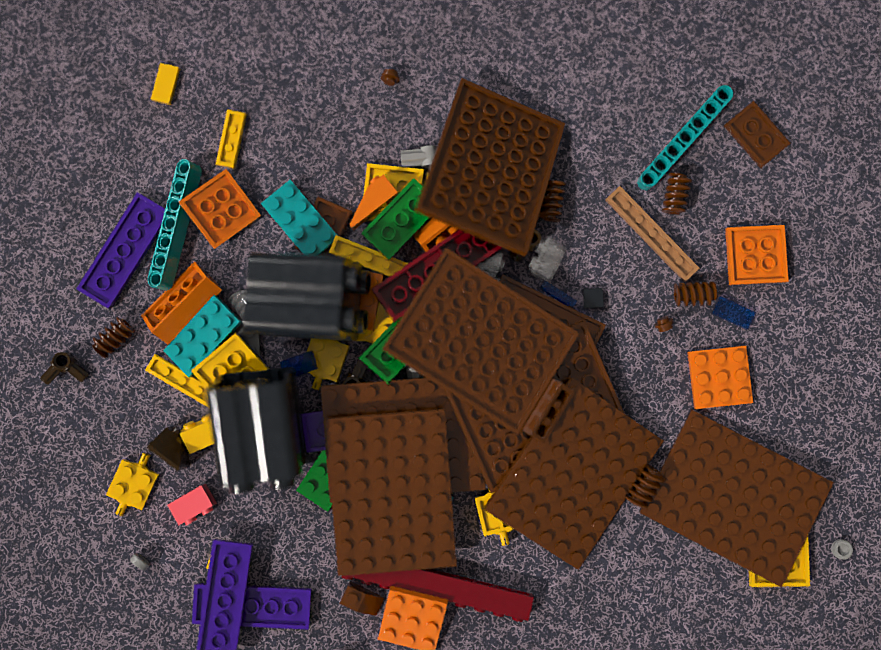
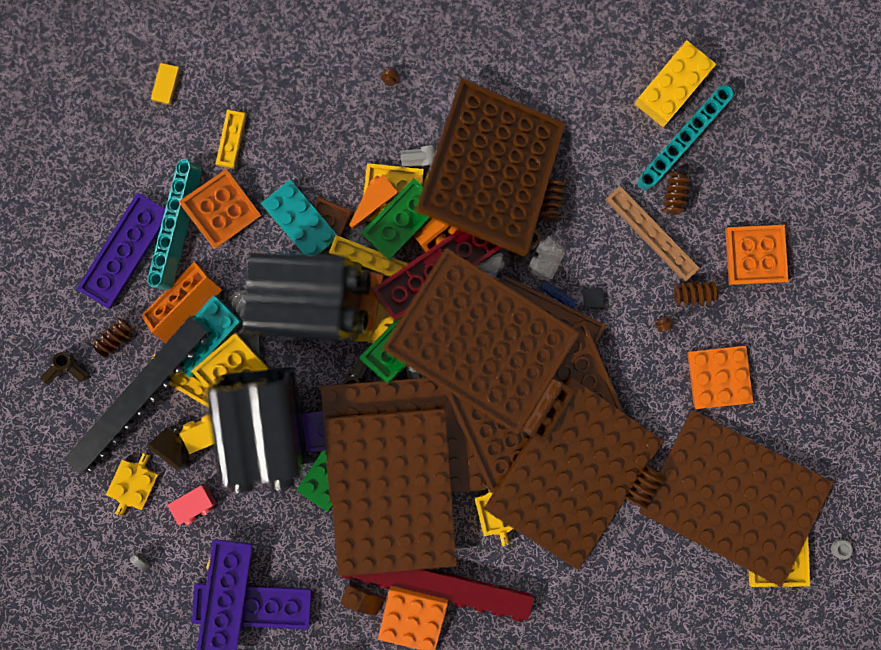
clear blue tile [280,350,318,377] -> none
yellow plate [301,339,350,390] -> none
clear blue tile [712,296,756,330] -> none
reddish brown tile [724,101,791,169] -> none
none -> black brick [64,316,213,475]
none -> yellow brick [634,40,716,127]

